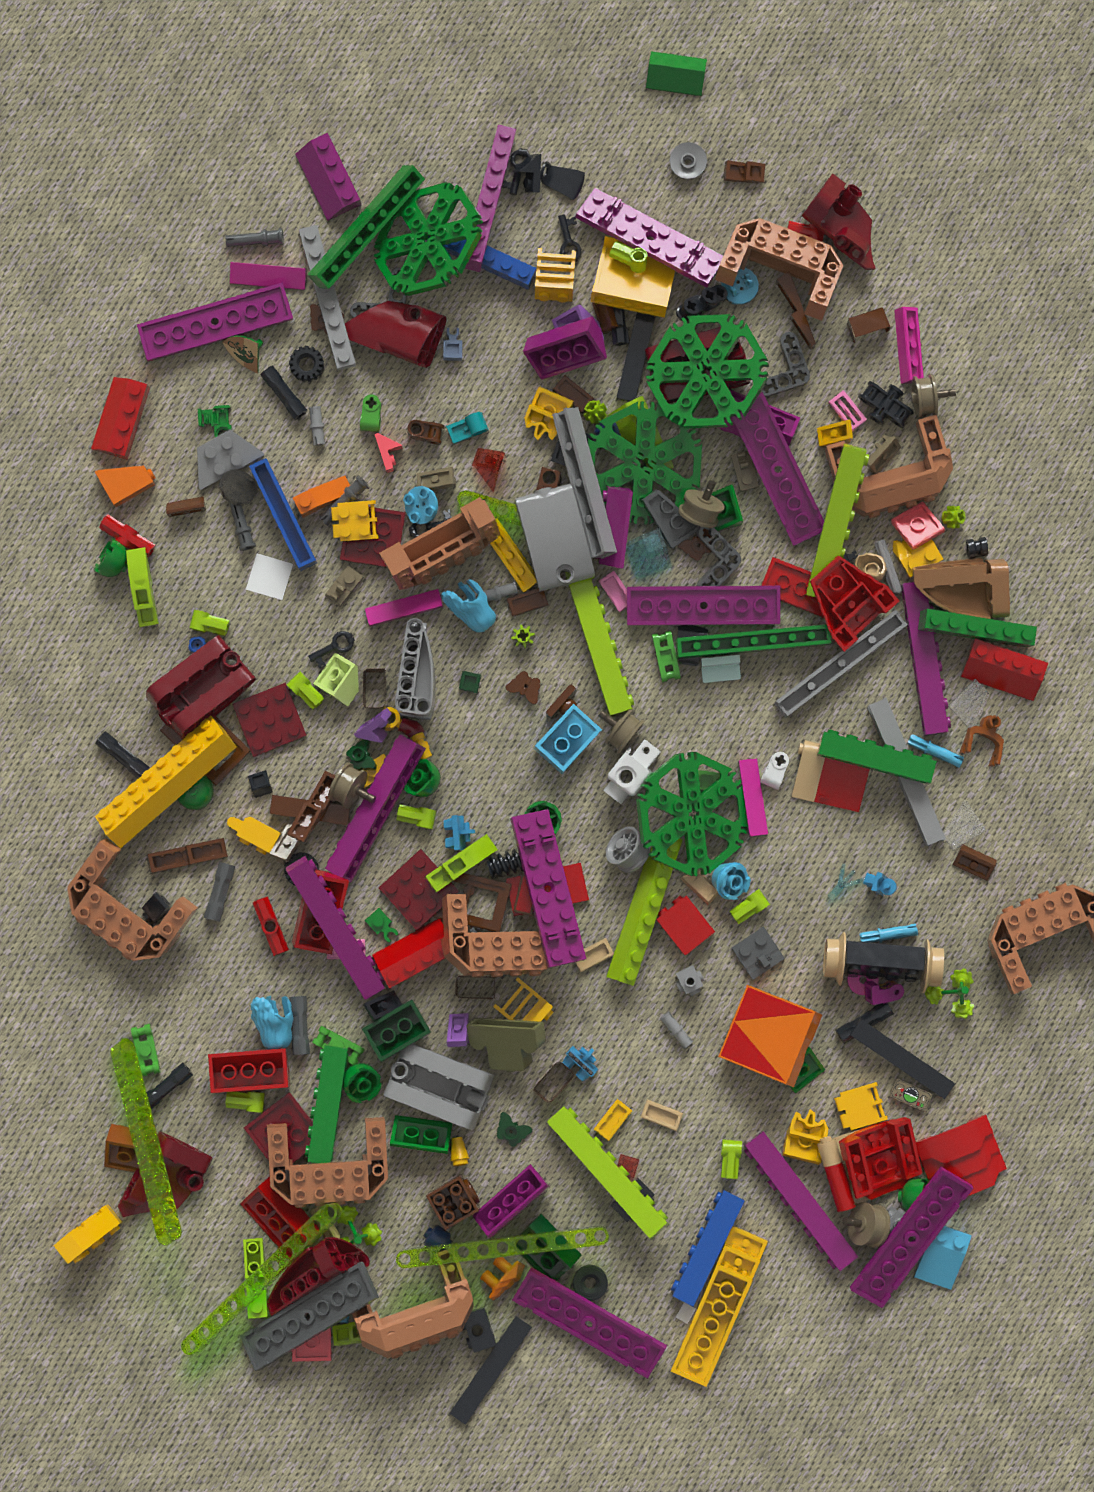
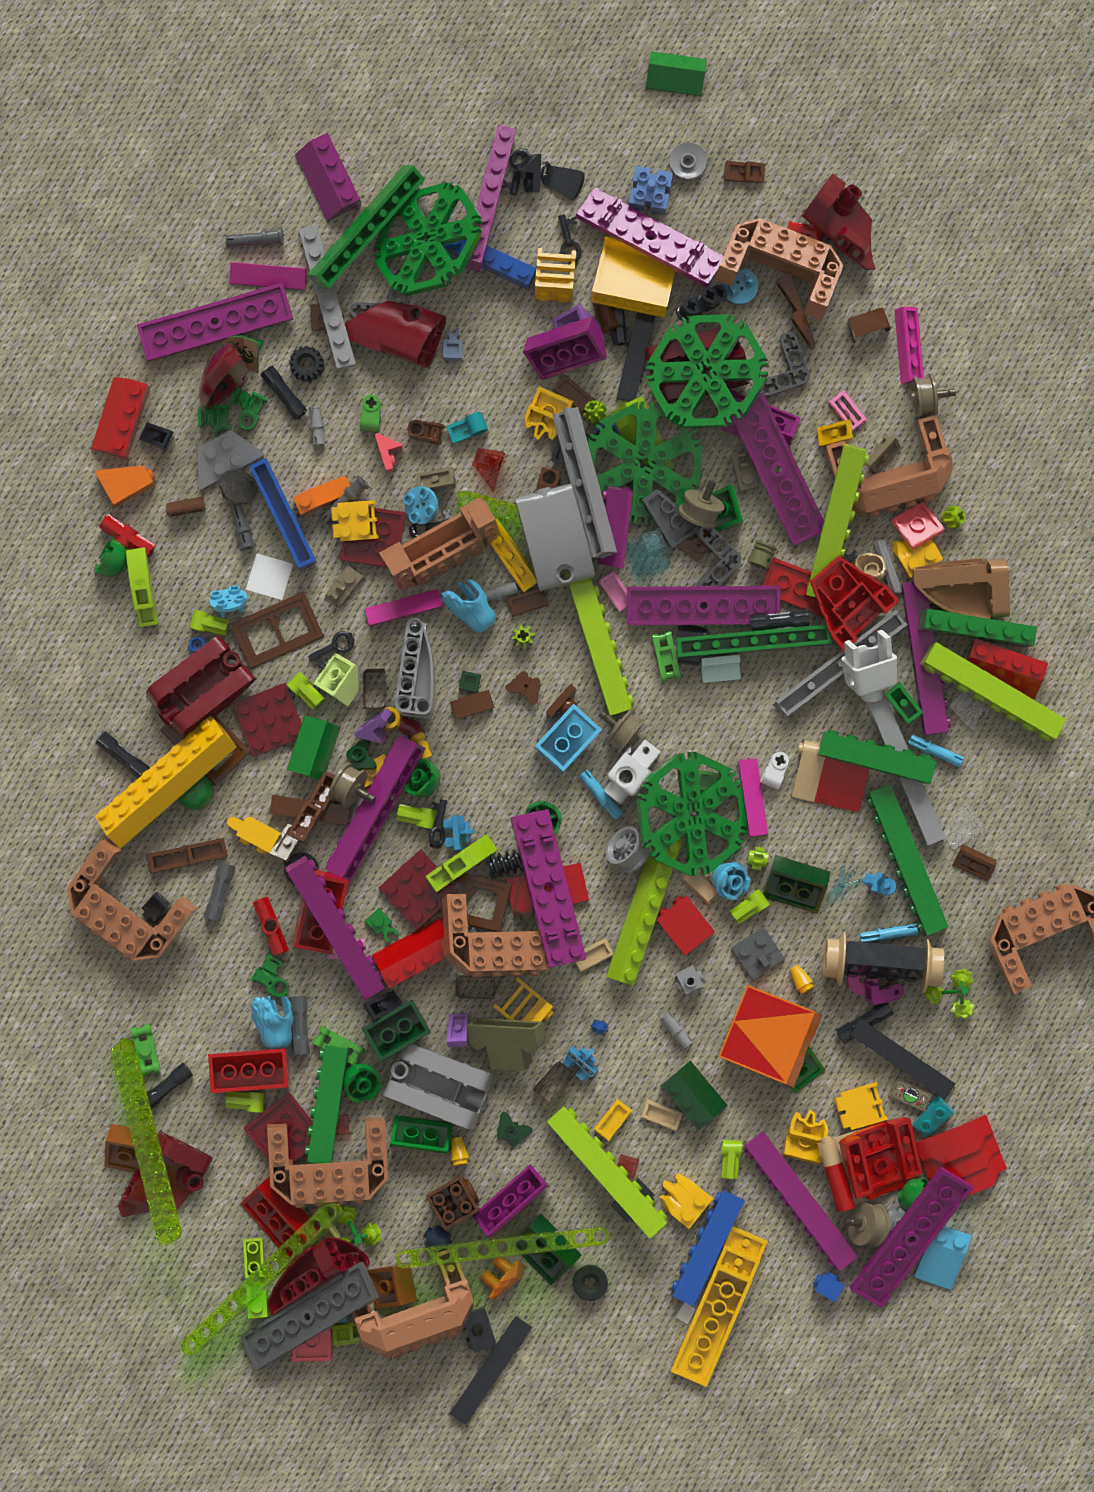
yellow brick [53,1204,122,1264] -> none
black slope [248,770,273,798] -> none
magenta piece [512,1267,667,1379] -> none
lime piece [609,241,647,273] -> none
black axle [858,381,914,428] -> none
dark orange piece [959,715,1004,767] -> none
black wheel [966,537,988,558] -> none
none -> black slope [139,422,174,452]
none -> dark red panel [199,344,249,409]
none -> medium azure plate [209,585,248,618]
none -> green piece [230,387,268,431]
none -> reddish brown door [230,592,324,669]
none -> green piece [250,953,289,997]
none -> green slope [286,715,340,781]
none -> clear red tile [336,1114,350,1135]
none -> dark orange slope [367,1262,417,1309]
none -> black piece [429,799,447,849]
none -> reddish brown slope [450,690,495,720]
none -> medium azure axle [579,769,623,820]
none -> blue plate [590,1019,609,1035]
none -> medium blue brick [629,166,673,215]
none -> yellow plate [659,1173,713,1229]
none -> dark green slope [661,1060,727,1131]
none -> olive piece [747,540,777,570]
none -> lime gear [747,847,769,871]
none -> black axle [750,610,809,631]
none -> dark green slope [763,855,831,914]
none -> yellow cone [789,965,814,995]
none -> blue brick [813,1271,845,1302]
none -> white piece [841,630,897,702]
none -> green brick [866,784,948,936]
none -> green slope [884,682,923,724]
none -> teal plate [912,1096,954,1138]
none -> lime brick [920,642,1067,742]

